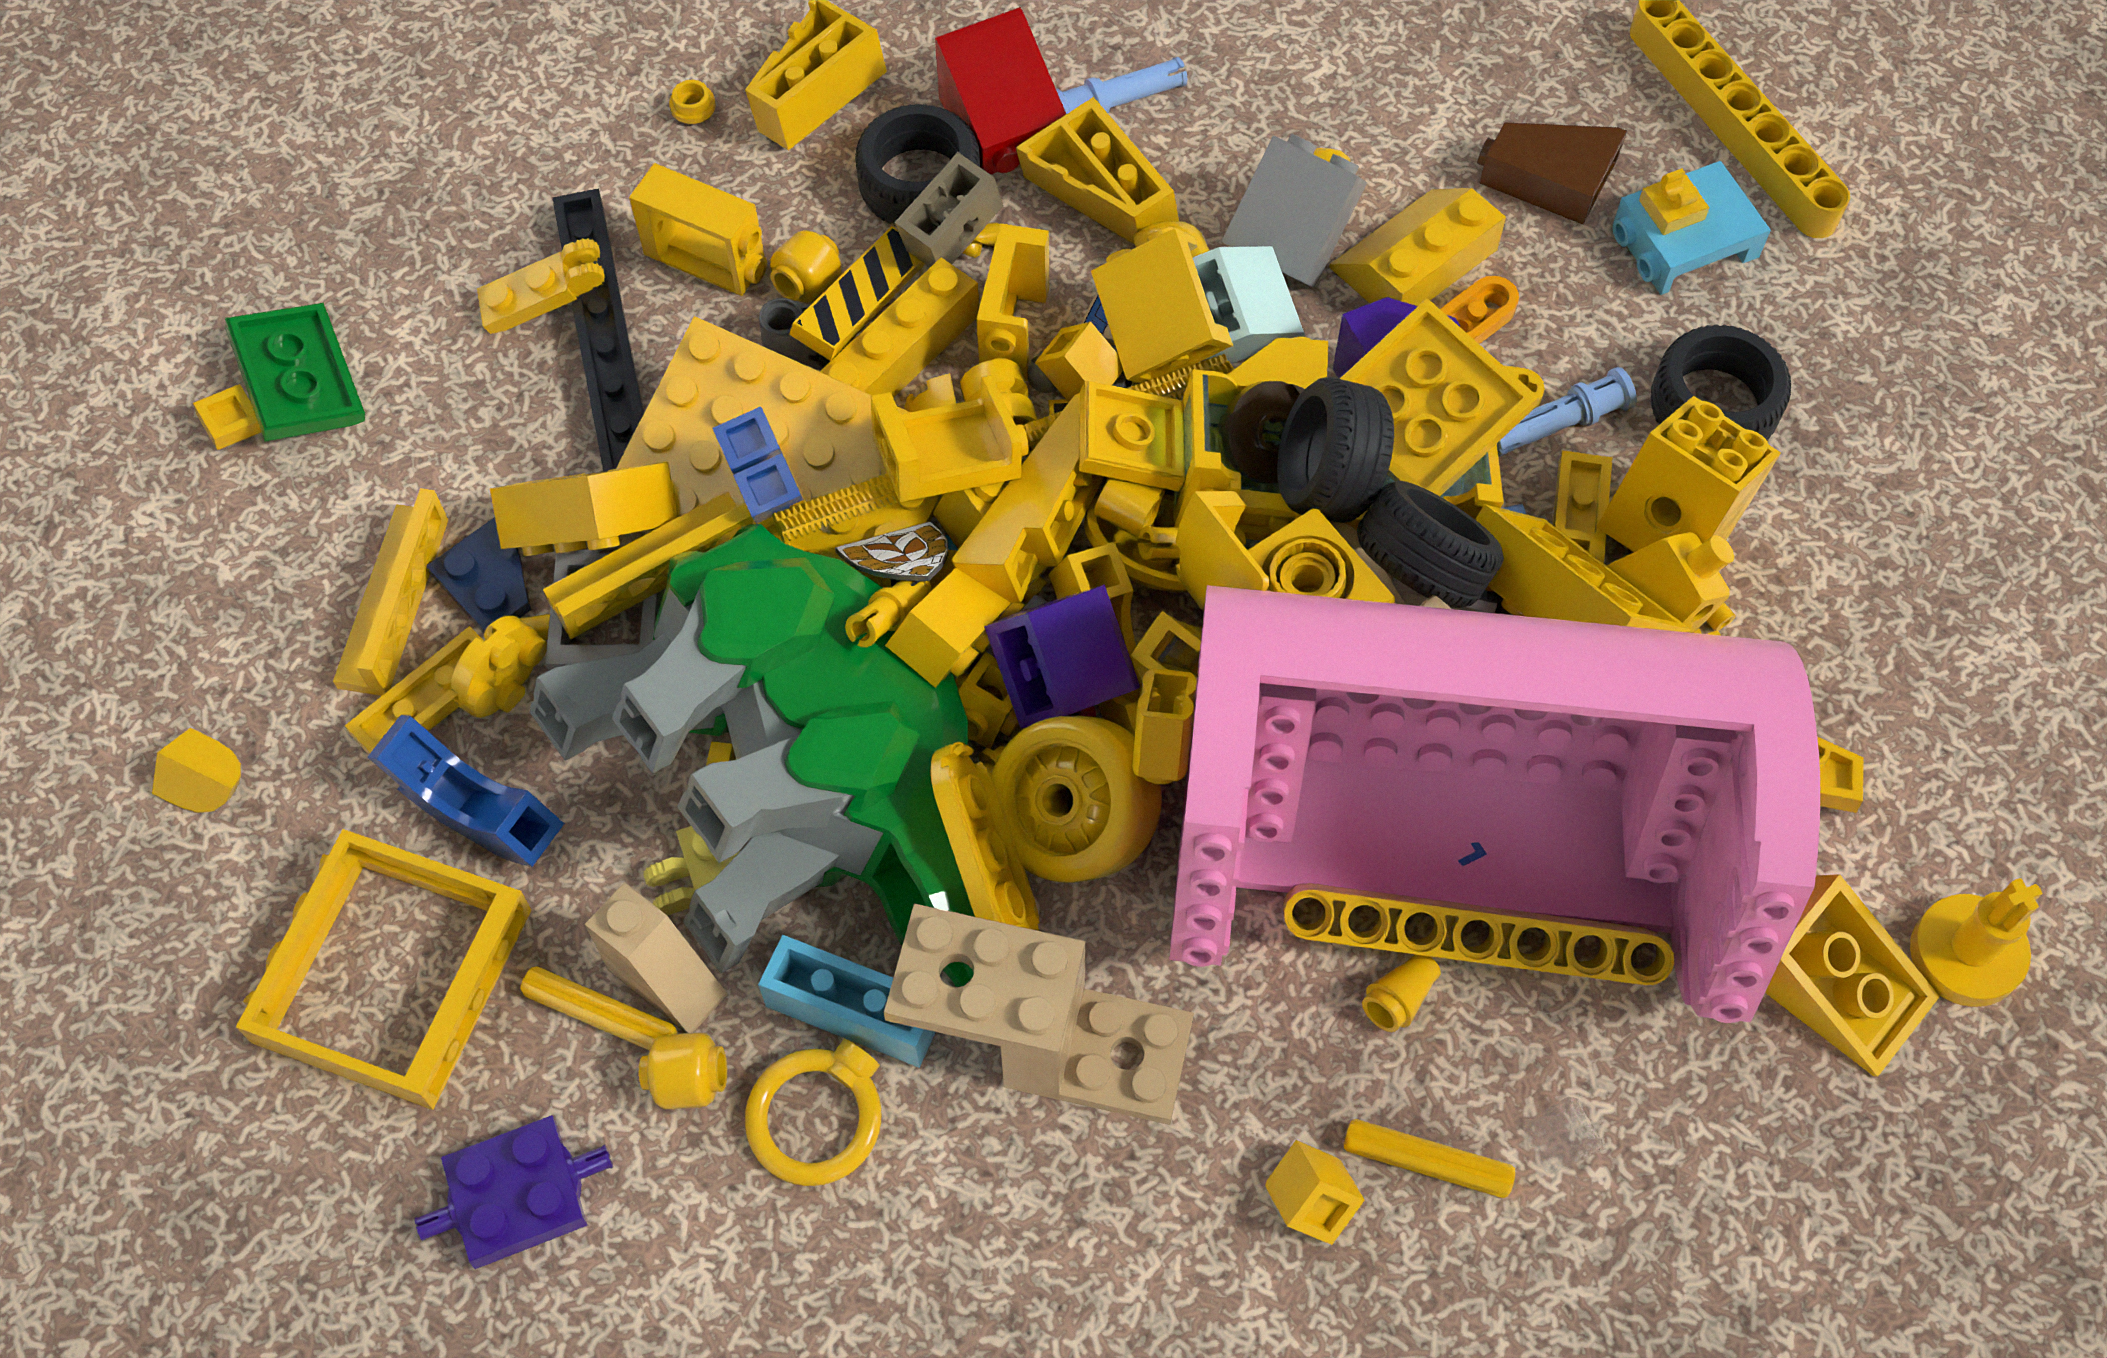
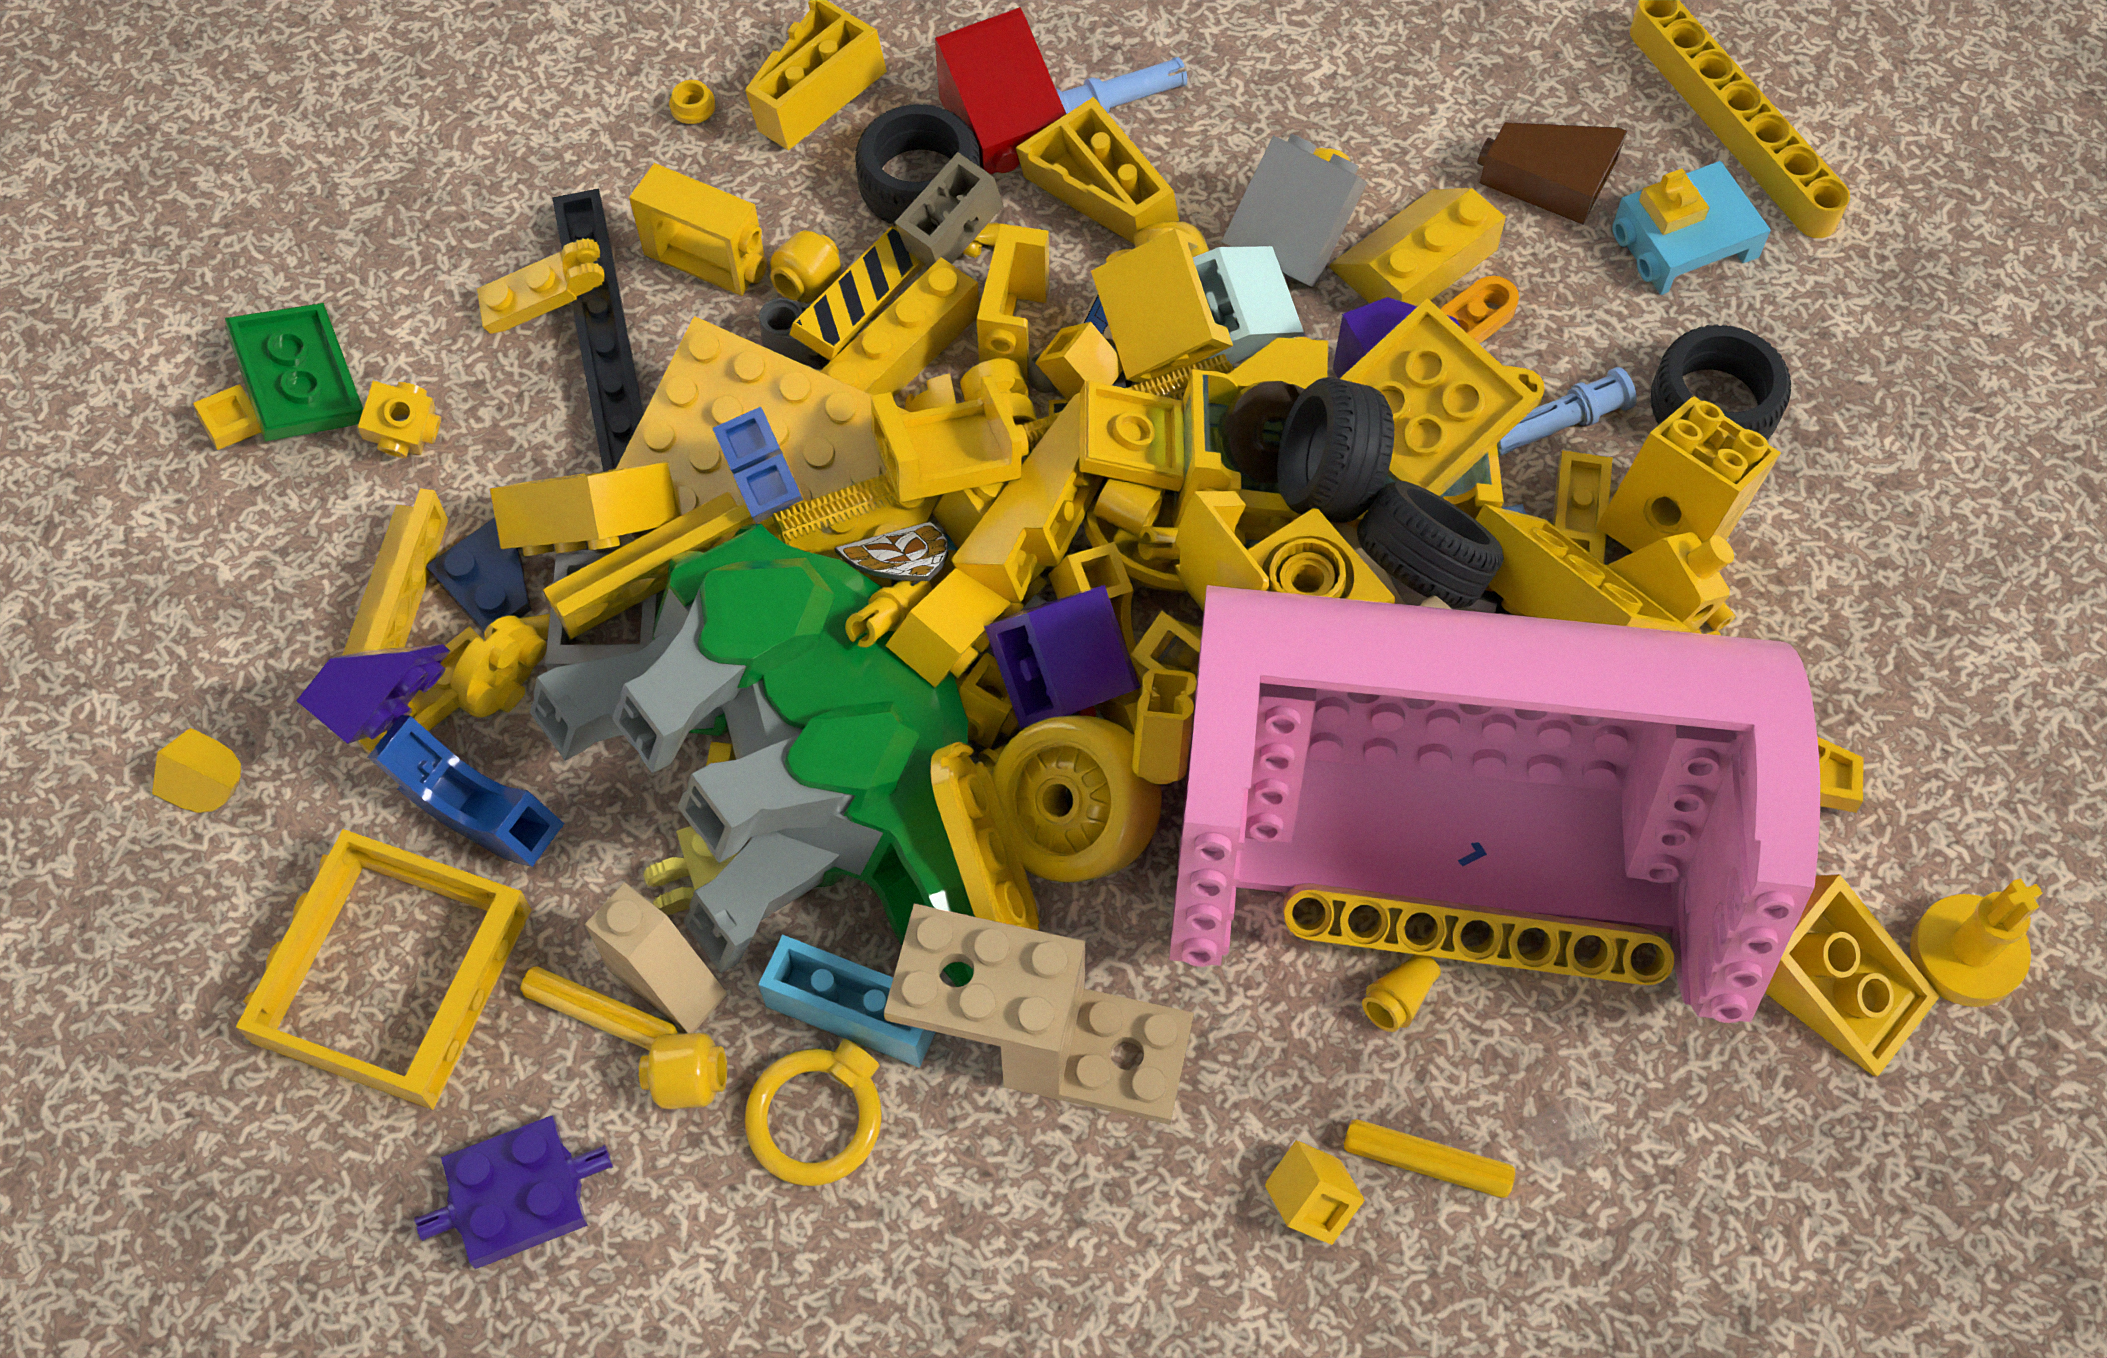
none -> dark purple slope [296,644,451,744]
none -> yellow brick [358,380,441,458]

